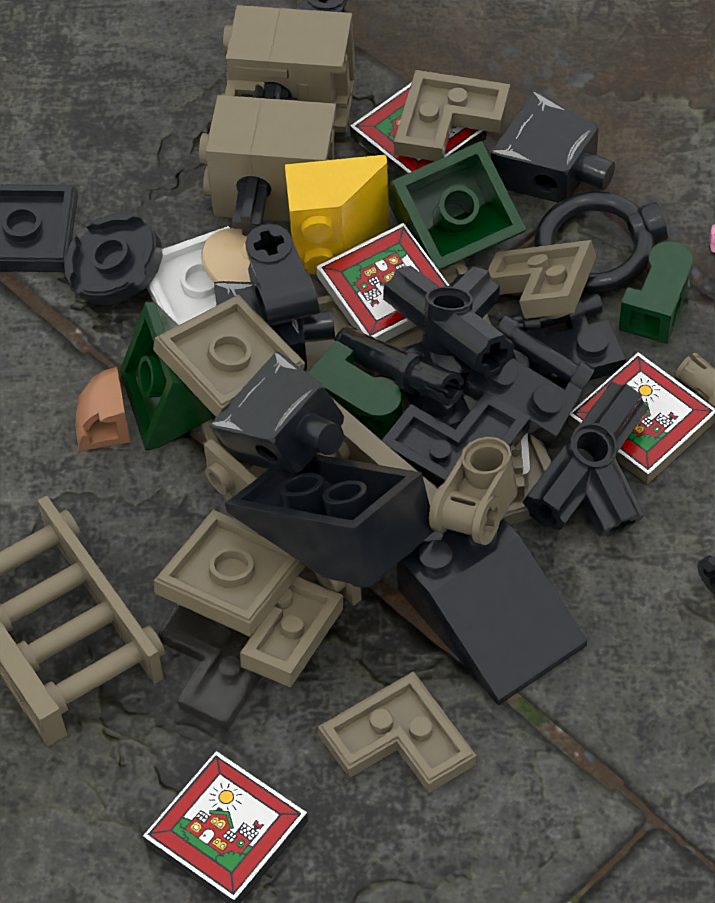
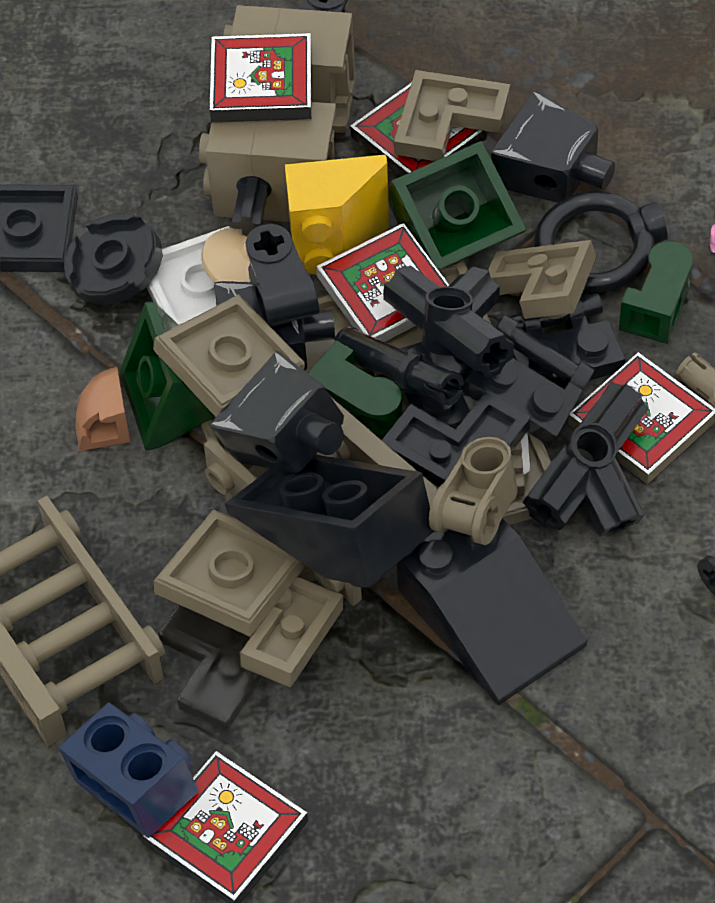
dark tan tile [318,671,477,793] -> none
none -> dark blue brick [58,702,199,838]
none -> tile [210,33,312,122]

